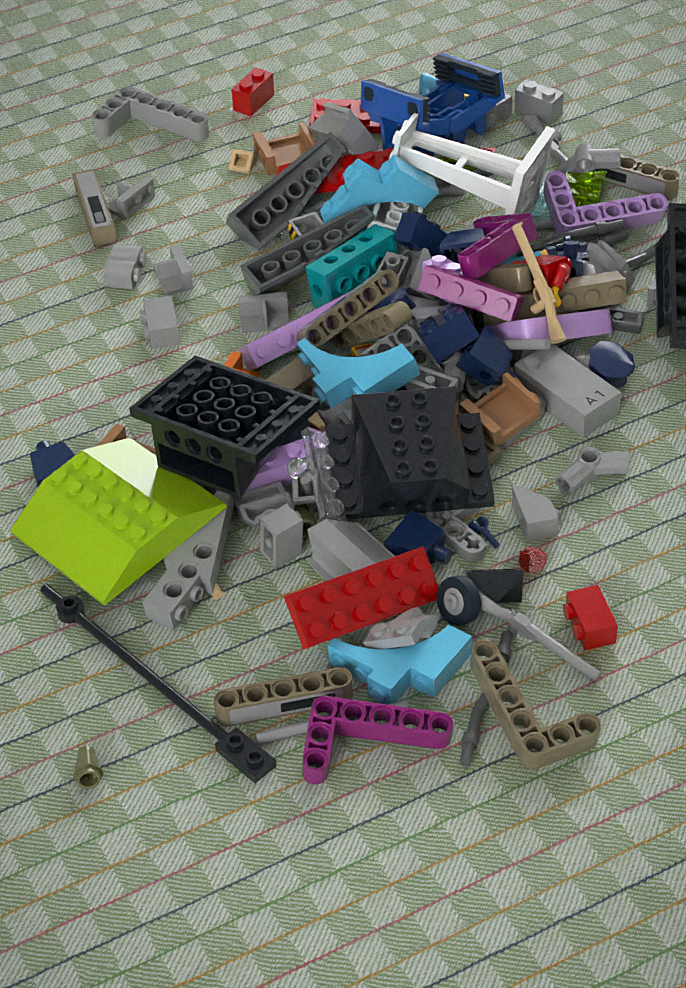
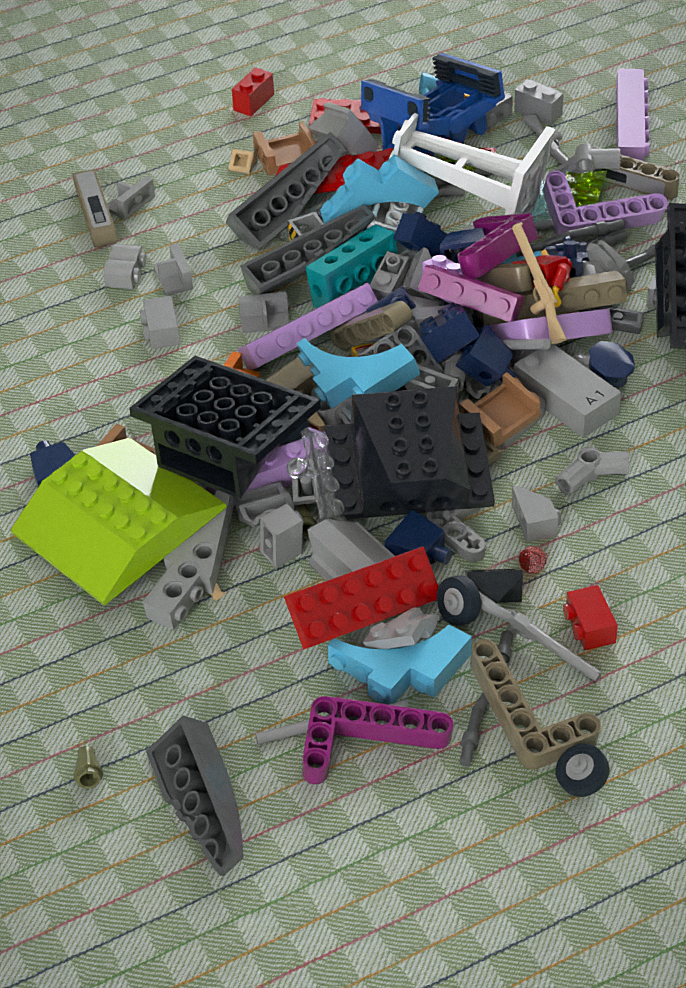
black bar [40,584,276,783] -> none
light grey beam [92,86,209,141] -> none
dark tan beam [214,667,353,727] -> none
dark tan beam [296,270,399,348] -> none
dark blue hand [468,516,500,549] -> none
none -> dark grey wedge [146,716,243,876]
none -> black wheel [555,744,610,797]
none -> lavender brick [616,69,650,161]

